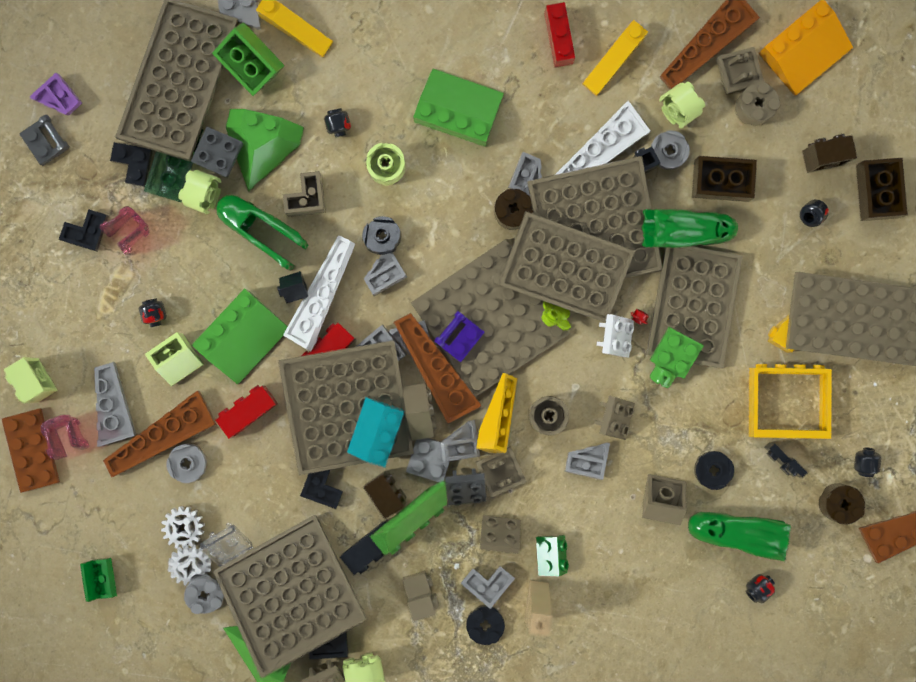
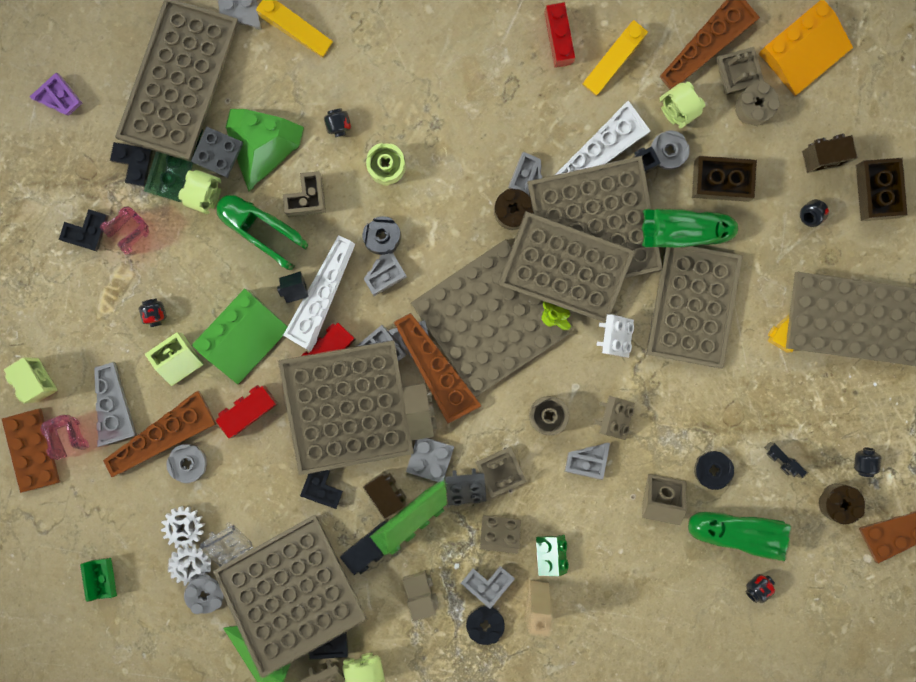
dark grey plate [19,115,70,166] -> none
bright green slope [212,22,285,96] -> none
teal slope [347,397,404,468] -> none
bright green slope [413,69,504,147] -> none
dark purple plate [434,311,485,362] -> none
light grey wing [440,420,480,462] -> none
yellow slope [476,373,517,453] -> none
red plate [631,308,649,325] -> none
bright green plate [650,327,704,388] -> none
yellow window [749,364,832,439] -> none

